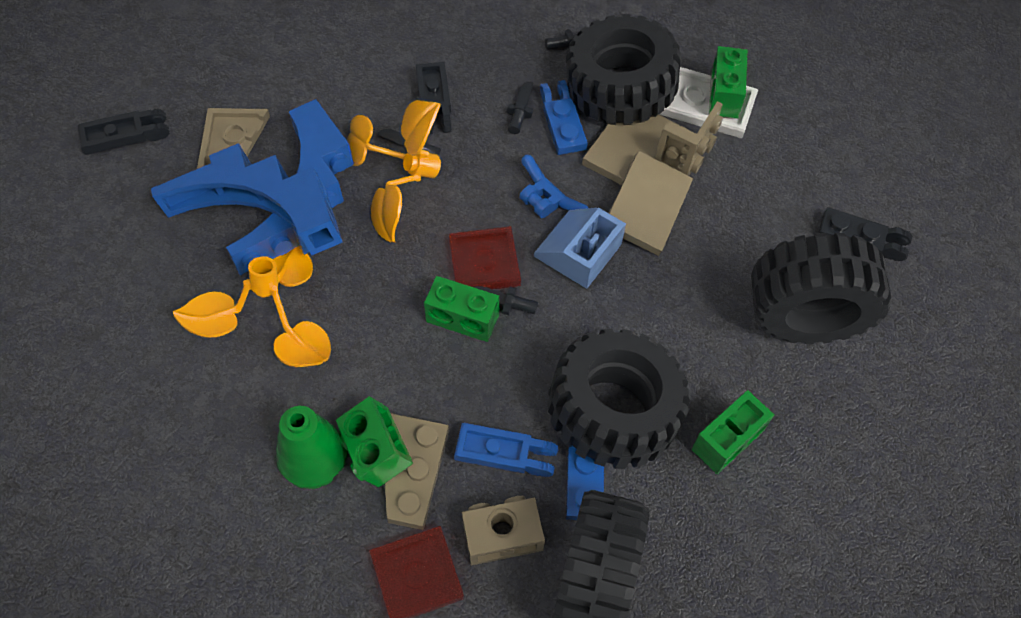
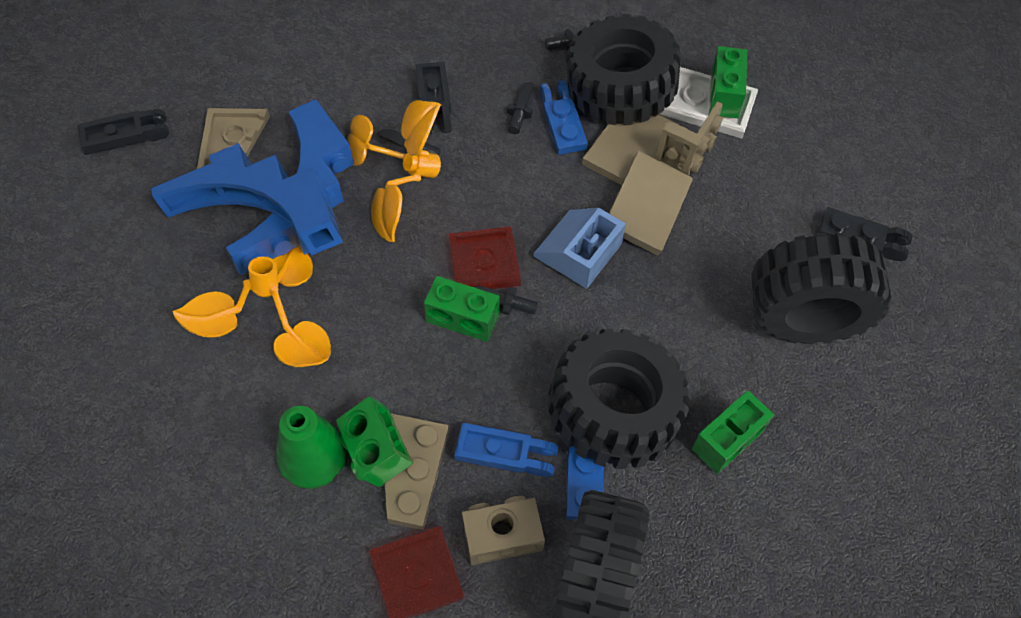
blue piece [519,154,588,218] -> none

